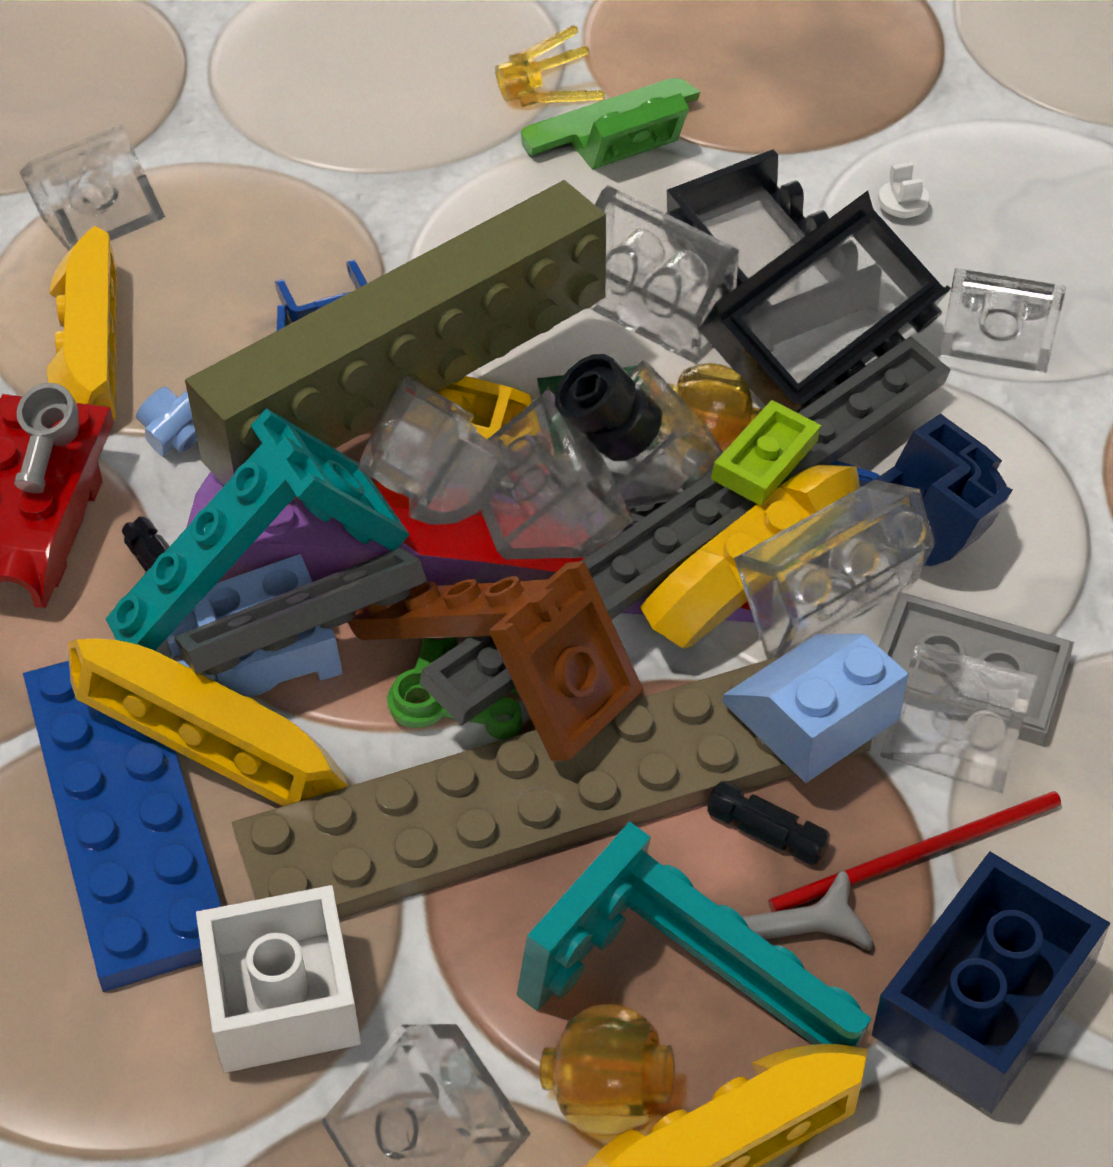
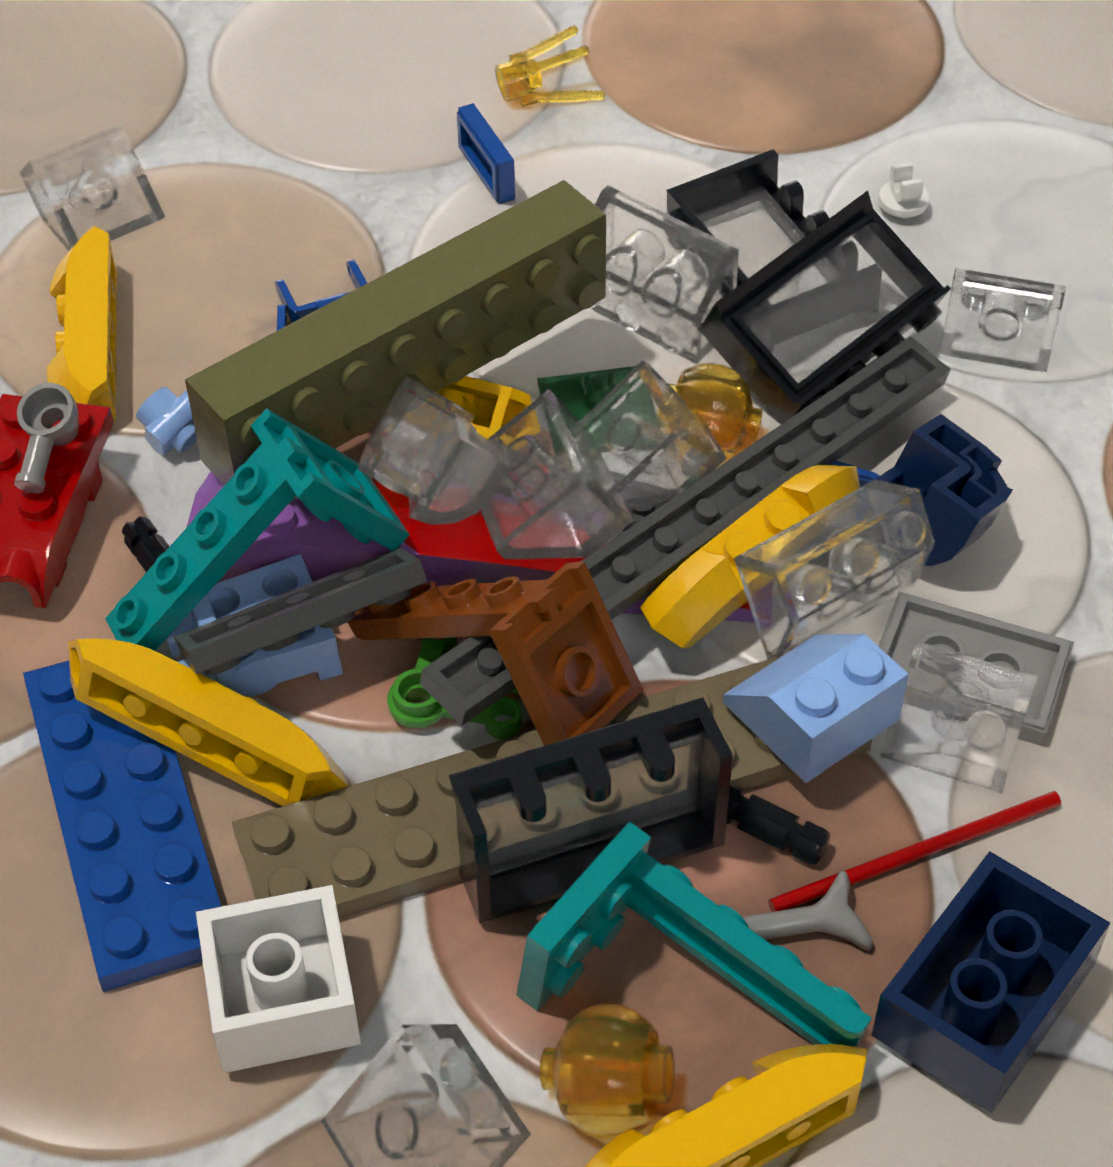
bright green plate [521,78,701,170] -> none
black wheel [555,354,662,461] -> none
lime plate [710,400,822,506] -> none
none -> black window [449,697,733,924]
none -> blue tile [457,103,515,204]

